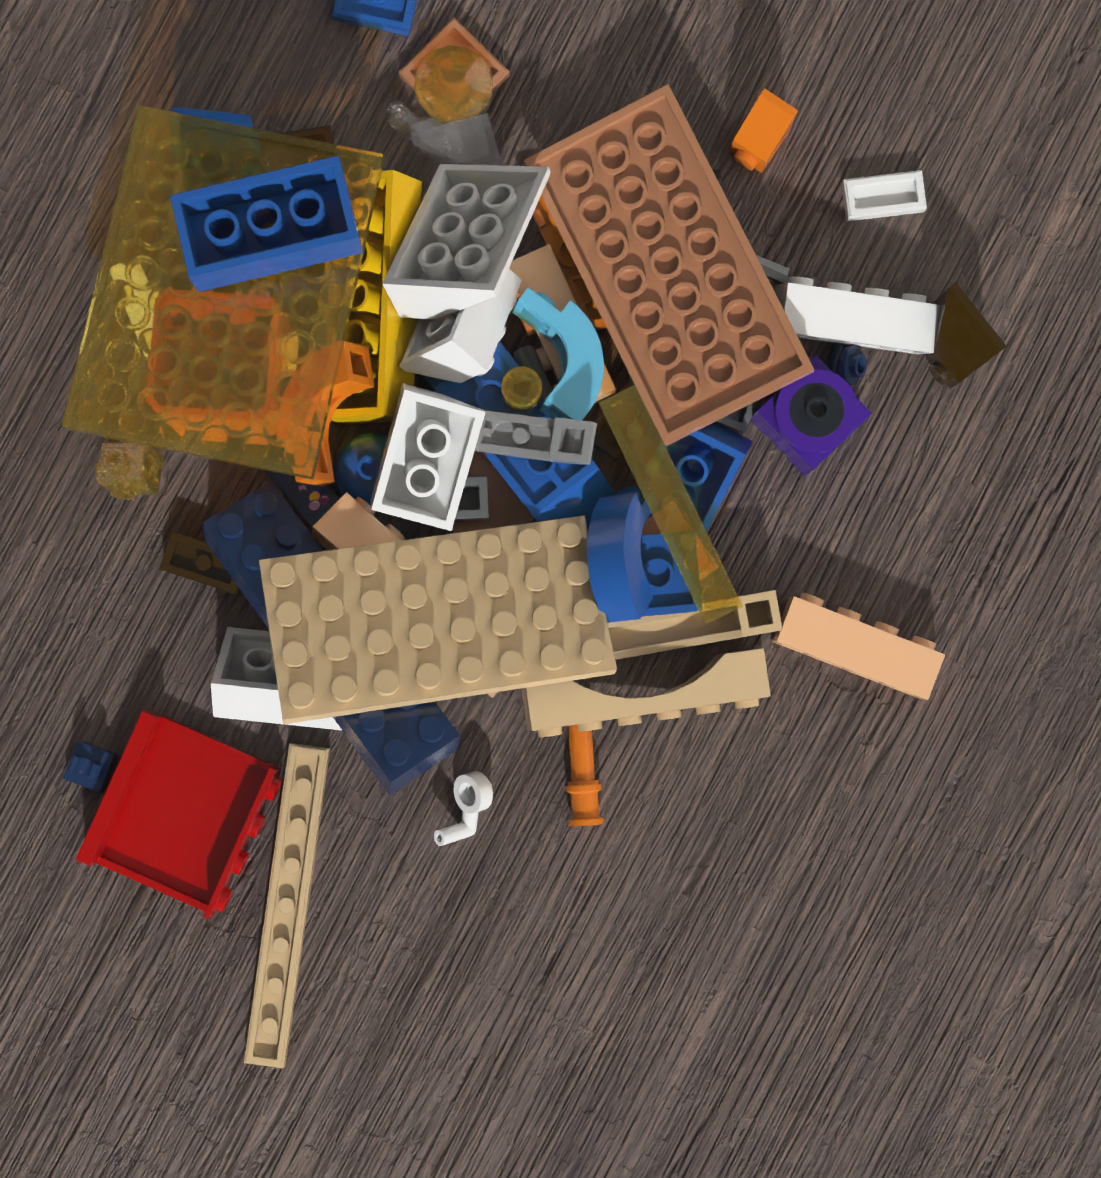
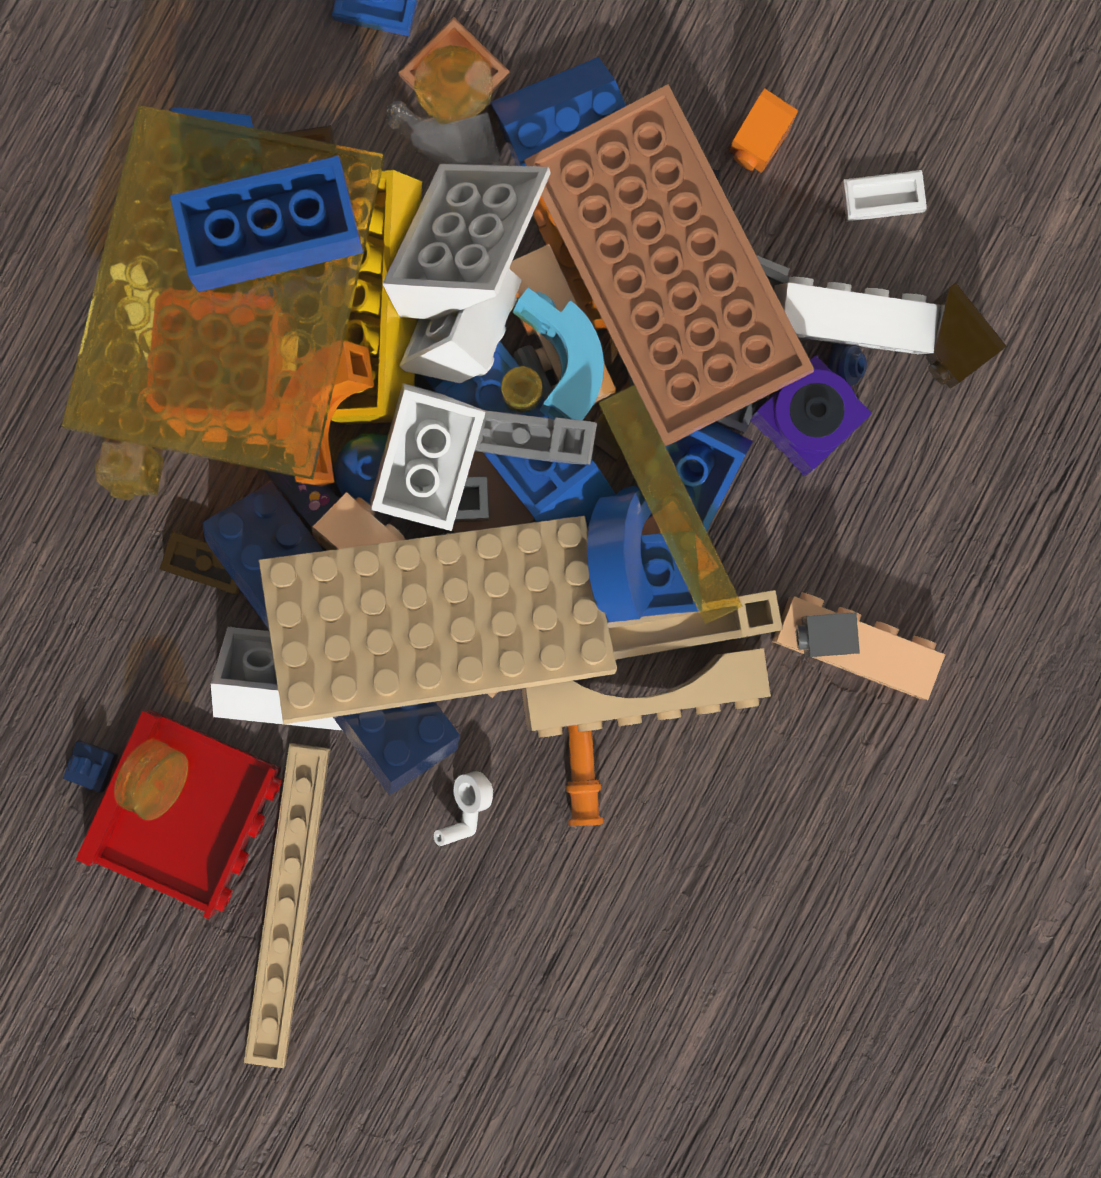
none -> clear yellow head [114,739,188,820]
none -> blue slope [490,57,626,166]
none -> dark grey brick [796,612,860,657]

